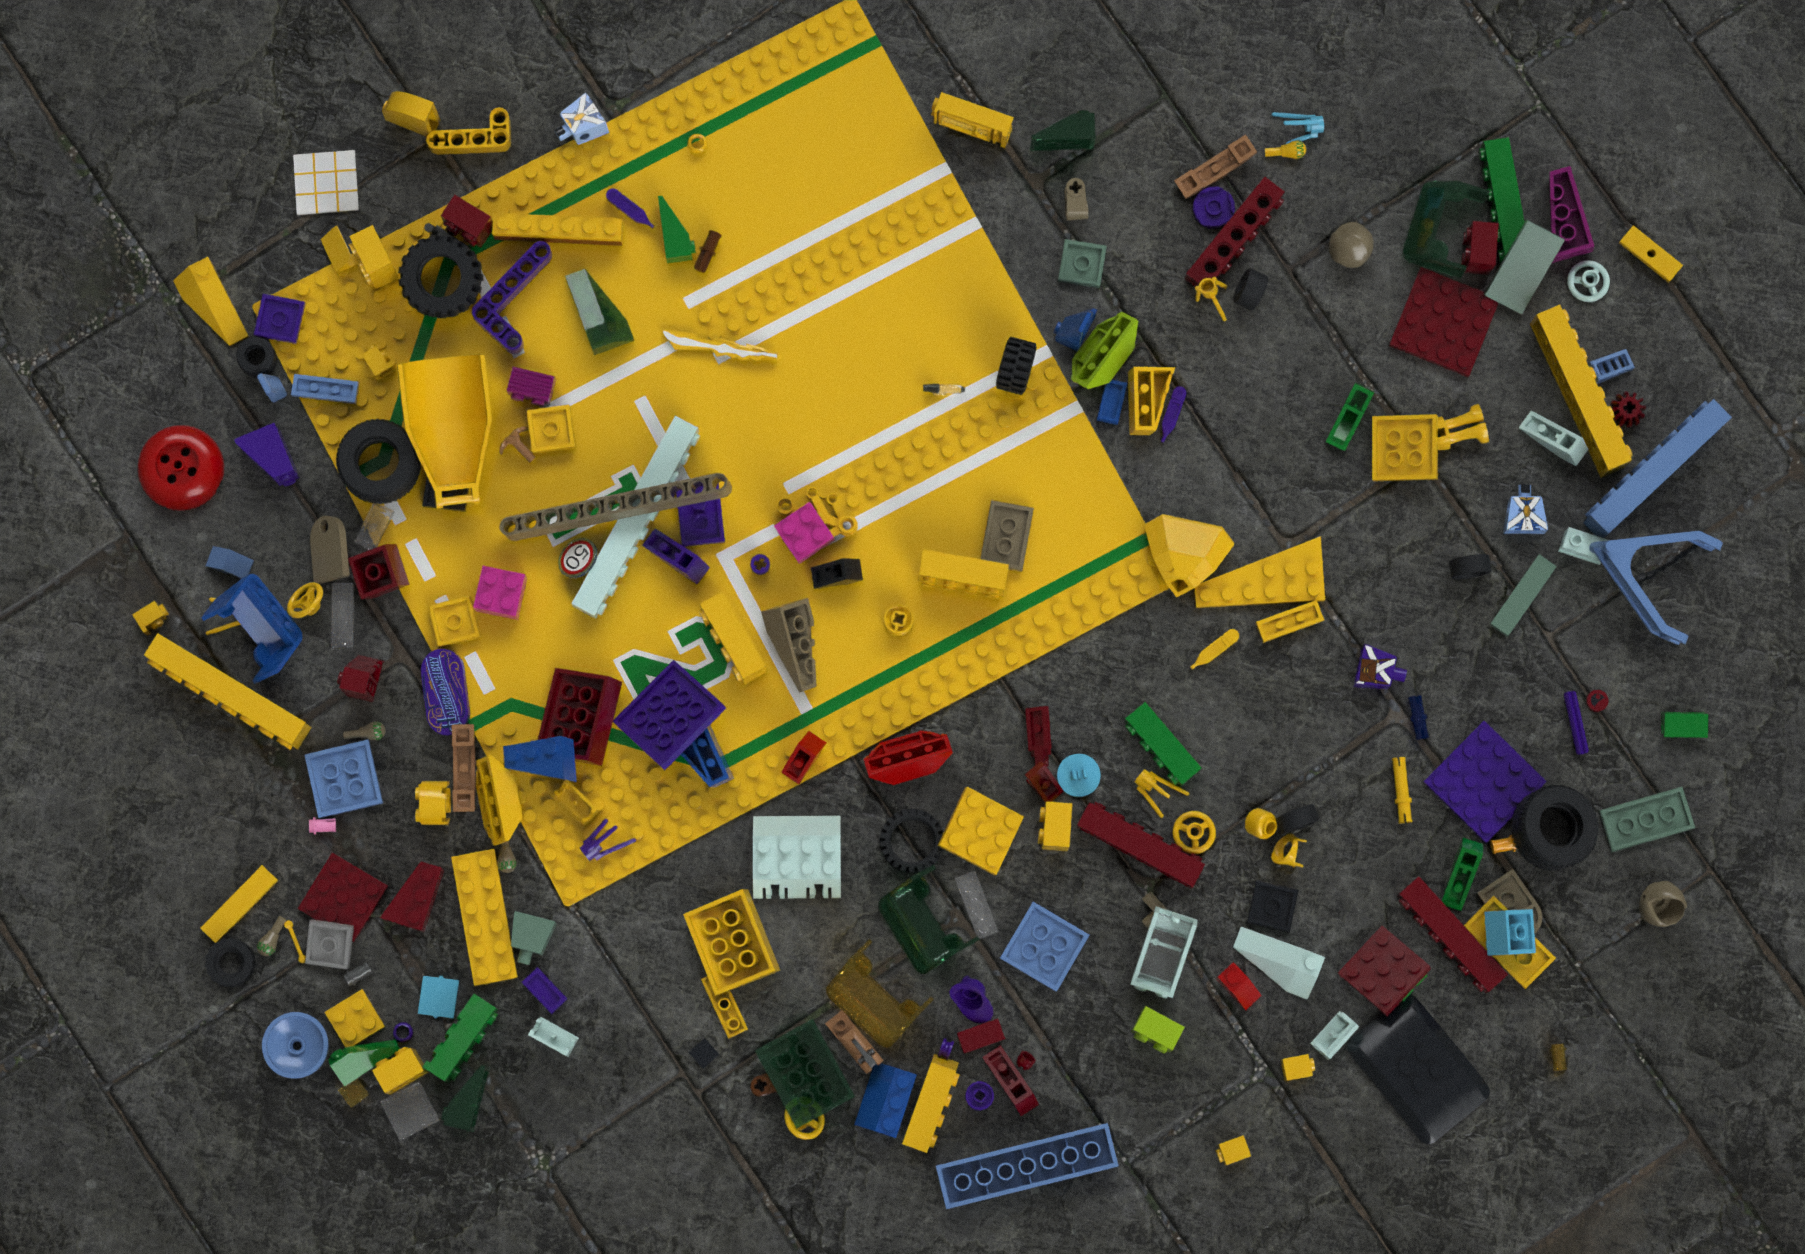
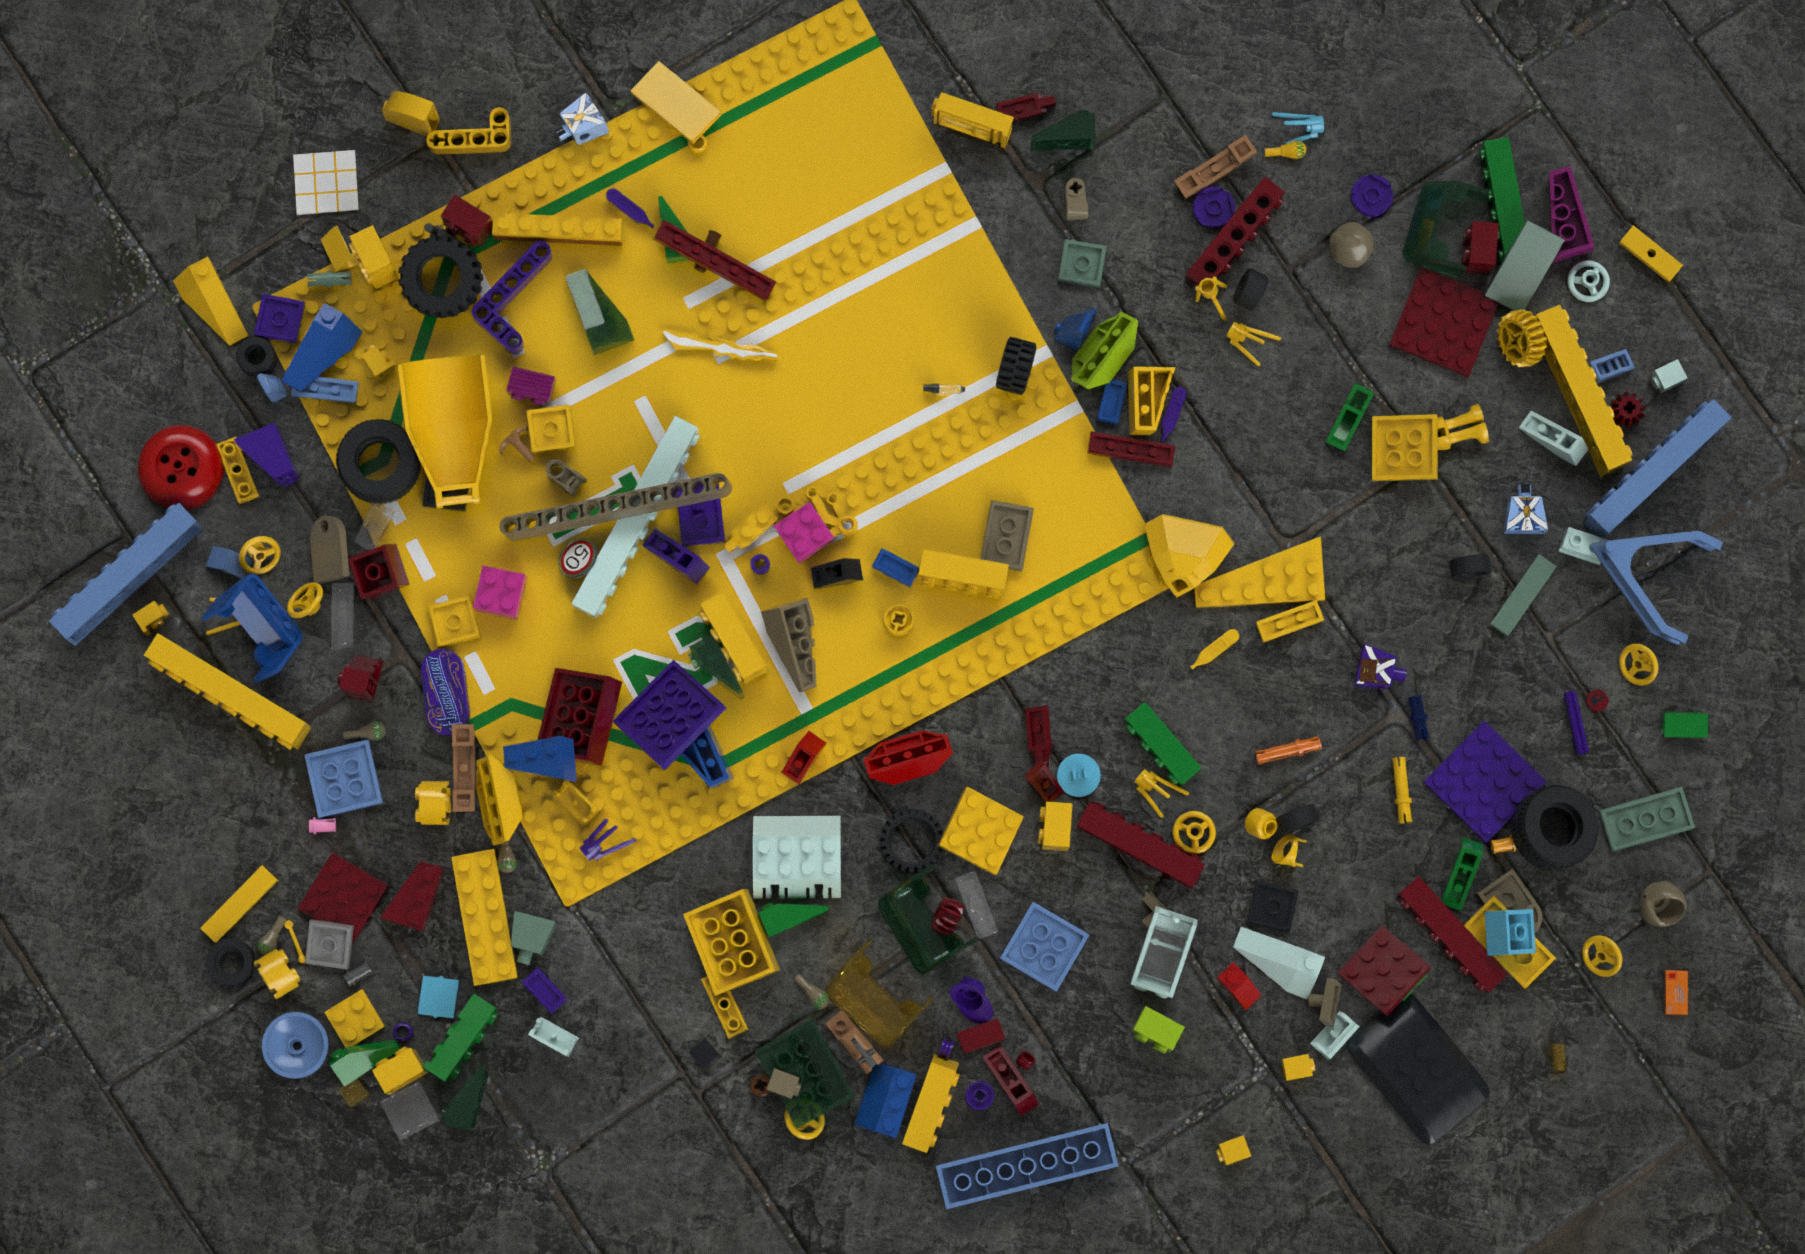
none -> medium blue brick [49,503,203,646]
none -> yellow tile [216,437,259,505]
none -> yellow piece [239,536,281,575]
none -> yellow brick [253,949,300,1000]
none -> blue wedge [281,303,362,392]
none -> sand green pin [307,271,352,288]
none -> dark tan piece [546,459,587,498]
none -> yellow tile [630,61,722,144]
none -> dark red tile [653,220,776,302]
none -> clear green slope [688,635,745,700]
none -> yellow hinge [724,503,779,554]
none -> green slope [758,902,829,938]
none -> dark tan brick [767,1068,802,1100]
none -> dark tan piece [794,974,830,1009]
none -> blue tile [872,548,920,588]
none -> dark red gear [931,897,963,935]
none -> dark red hinge [996,93,1056,123]
none -> dark red tile [1087,431,1175,468]
none -> yellow plant [1227,322,1281,366]
none -> orange pin [1255,736,1322,765]
none -> dark tan tile [1309,978,1342,1027]
none -> dark purple tile [1350,174,1393,217]
none -> yellow gear [1496,309,1548,367]
none -> yellow piece [1582,935,1622,977]
none -> yellow piece [1619,644,1658,686]
none -> light aqua brick [1651,359,1687,393]
none -> orange tile [1664,970,1688,1015]

